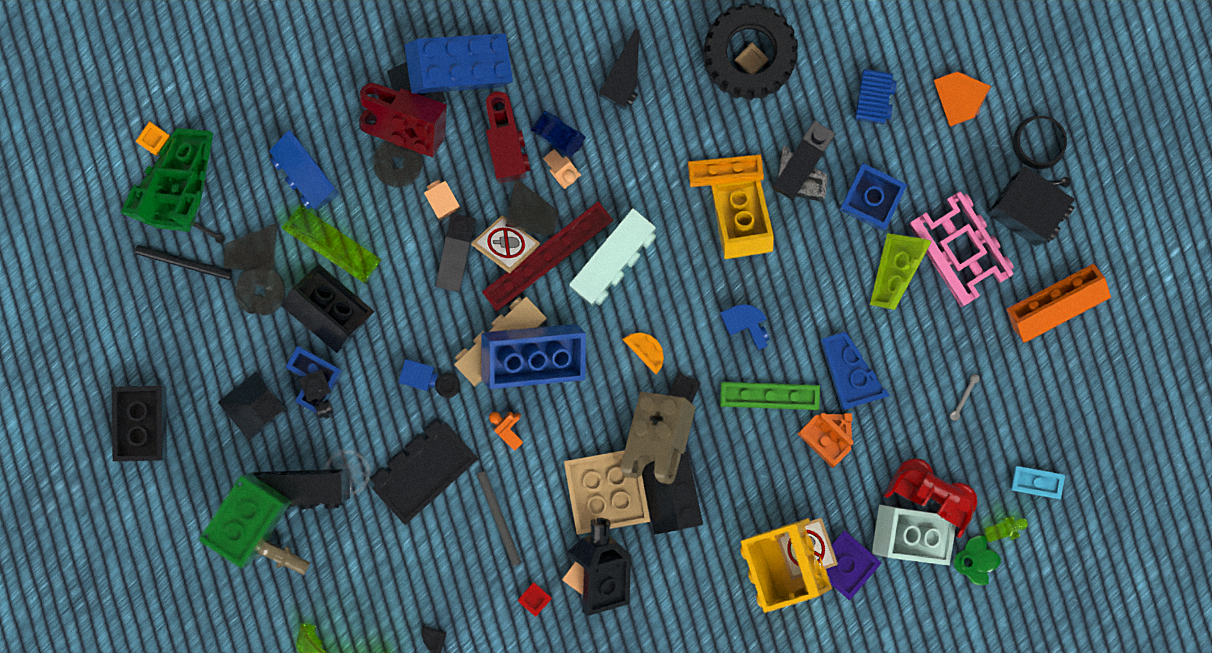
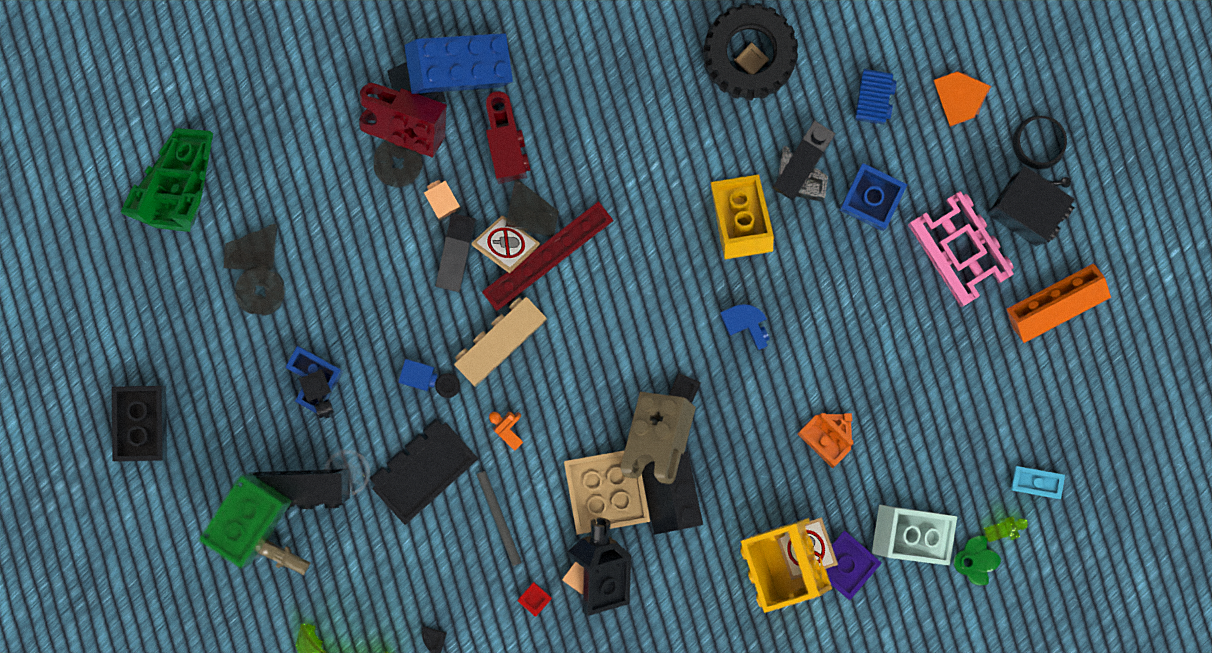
light orange tile [135,121,170,156] -> none
black bar [135,245,233,281] -> none
black hinge [193,222,225,244] -> none
black slope [218,371,288,441] -> none
blue slope [269,130,340,212] -> none
clear neon green windscreen [281,206,382,284] -> none
black slope [281,264,374,353] -> none
blue brick [481,324,586,389] -> none
clear blue brick [530,110,586,157] -> none
light nougat piece [543,149,581,189] -> none
light aqua brick [569,209,656,307] -> none
black slope [599,29,640,110] -> none
light orange tile [622,333,664,375] -> none
light orange tile [688,154,764,187] -> none
bright green tile [720,382,820,410] -> none
blue wing [820,332,890,410] -> none
lime wing [870,233,932,310] -> none
red piece [882,458,978,538] -> none
light grey hinge [950,374,980,421] -> none

